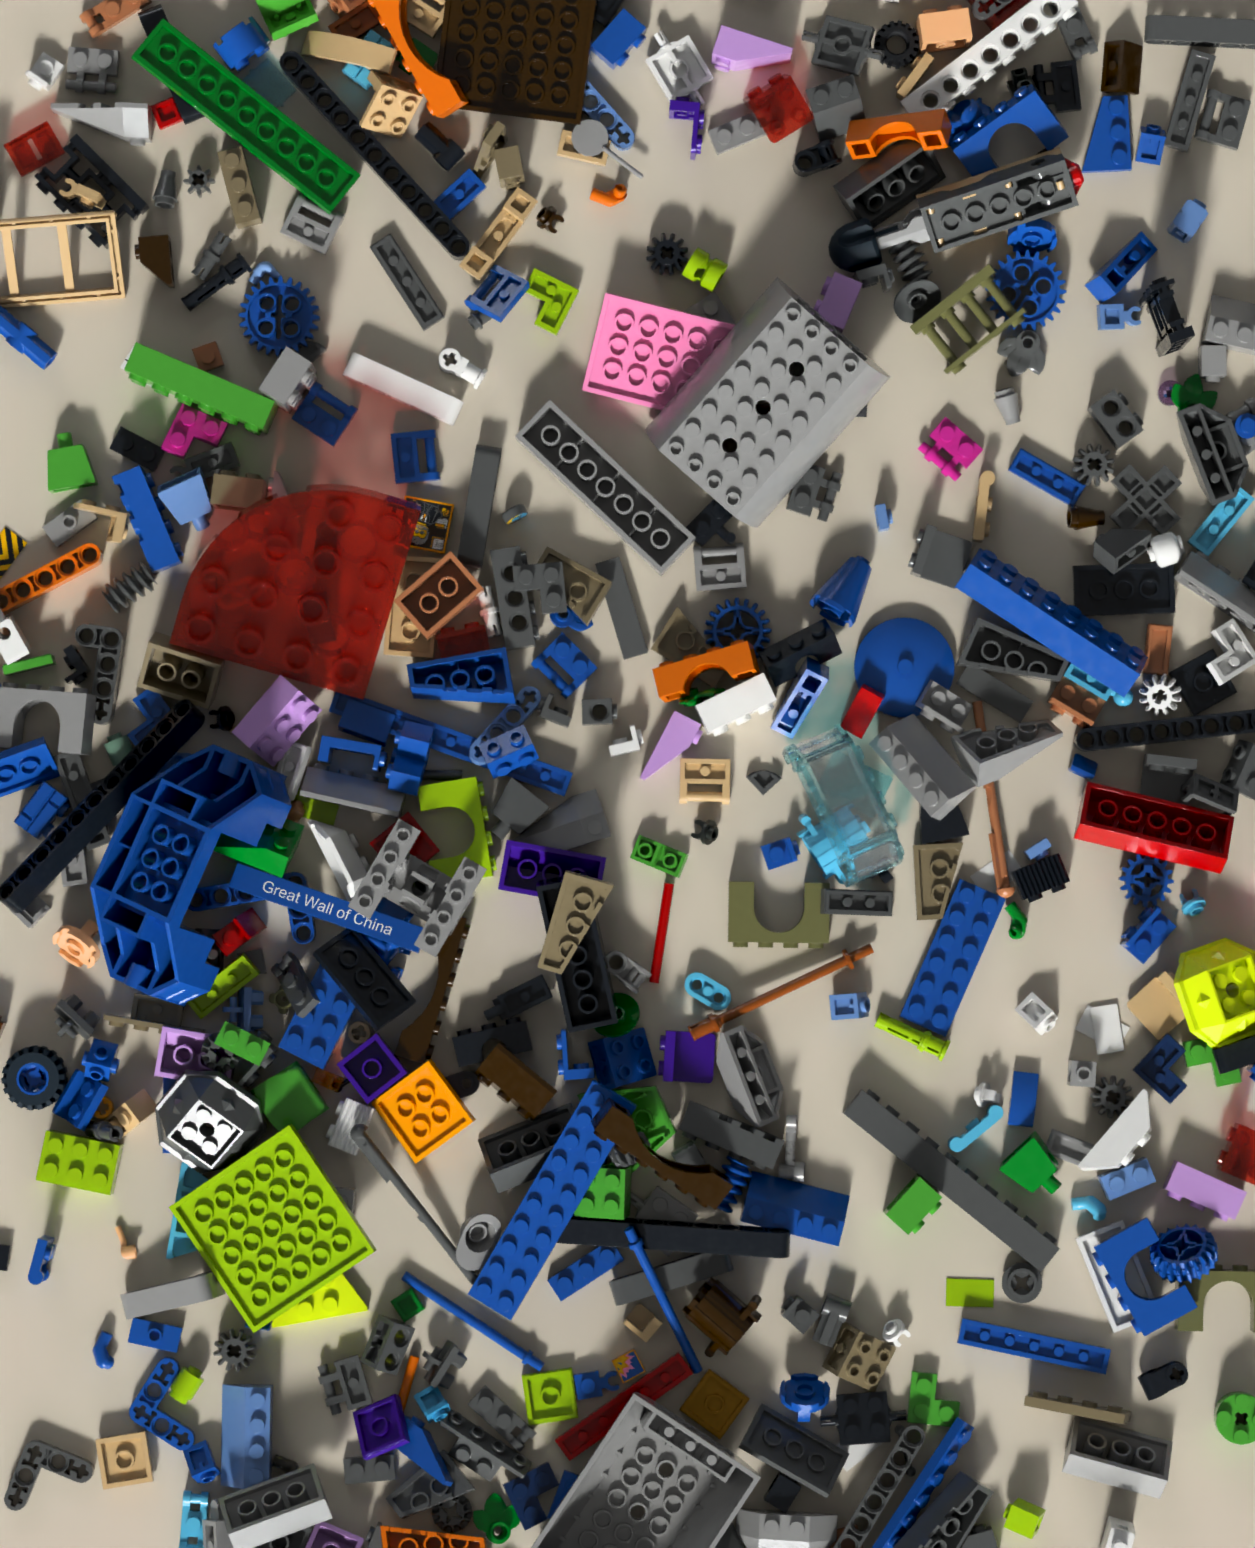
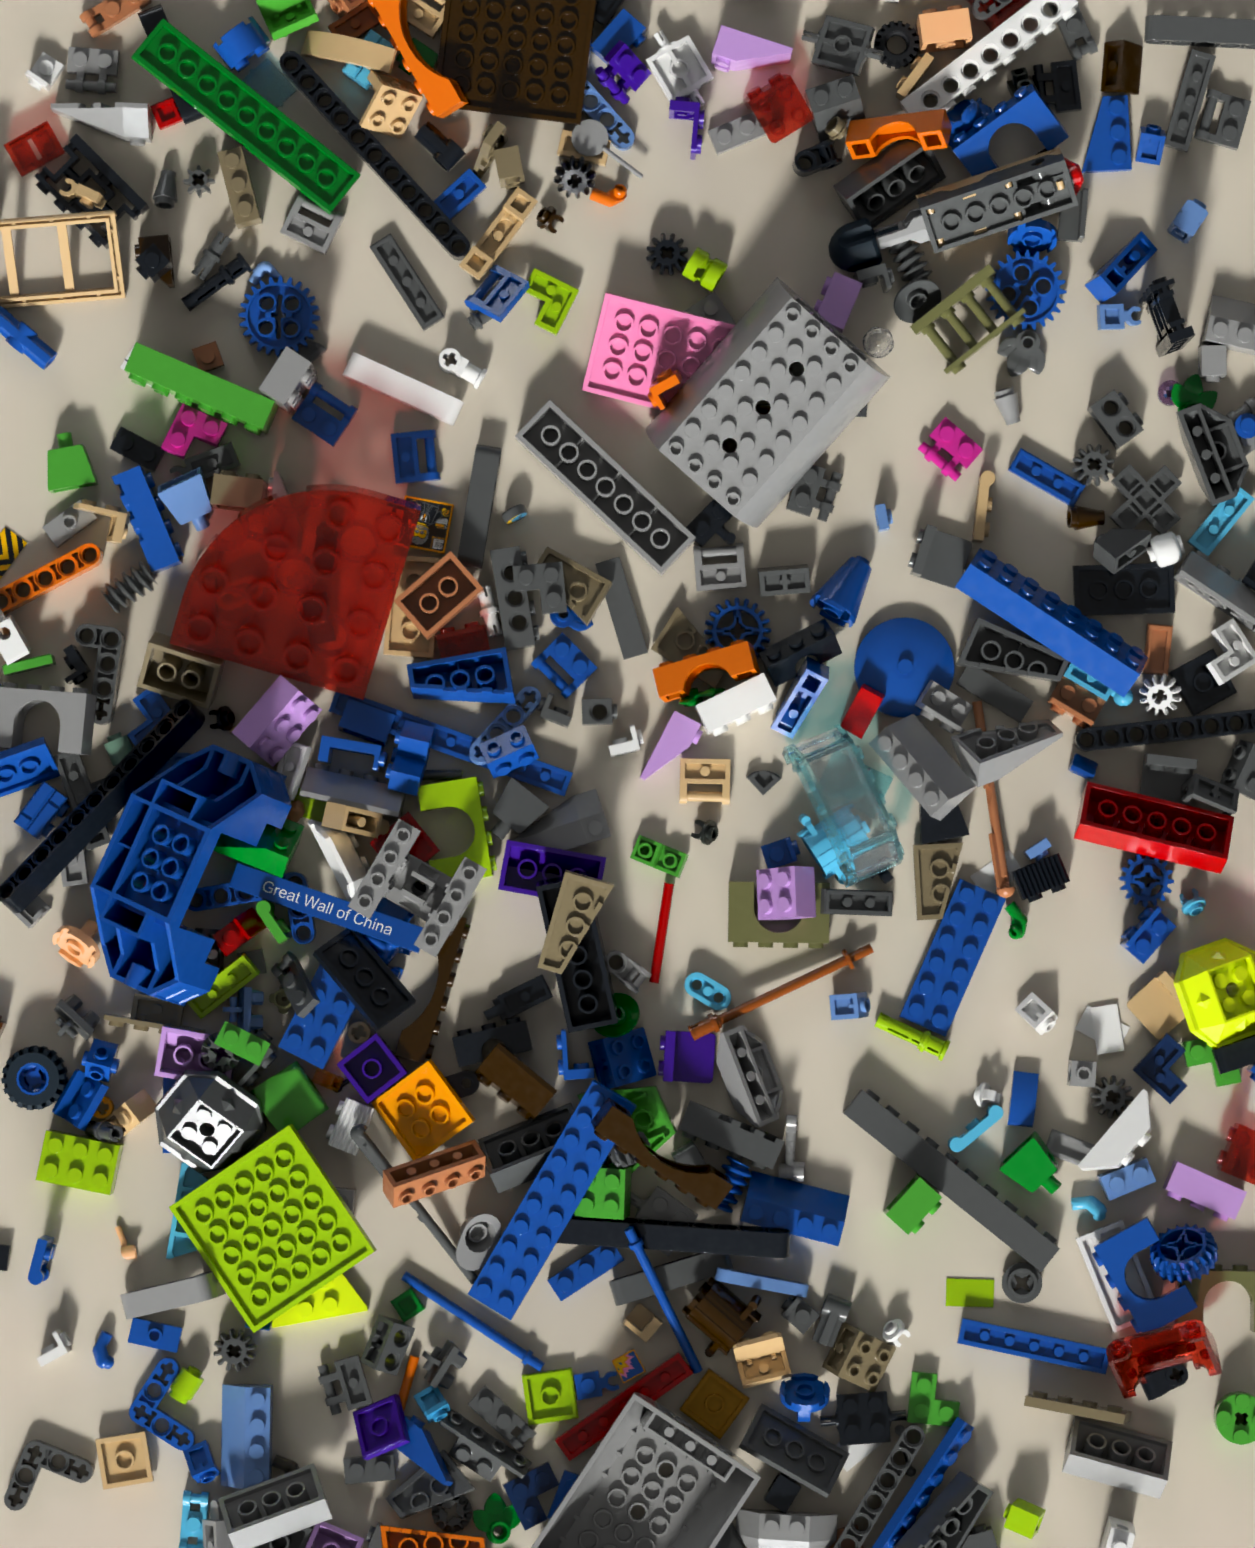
none -> white bracket [37,1329,72,1367]
none -> black brick [135,243,174,283]
none -> bright green plate [256,901,291,944]
none -> tan brick [321,801,390,839]
none -> nougat brick [383,1139,486,1208]
none -> black gear [554,155,596,199]
none -> dark purple plate [595,40,651,104]
none -> orange bracket [647,368,682,410]
none -> medium blue beam [715,1267,809,1297]
none -> tan bracket [733,1331,792,1389]
none -> lavender brick [756,866,816,921]
none -> dark grey hinge [758,564,811,597]
none -> dark tan plate [825,116,848,140]
none -> clear plate [863,327,894,358]
none -> dark grey panel [1057,188,1088,243]
none -> clear red windscreen [1106,1319,1222,1399]

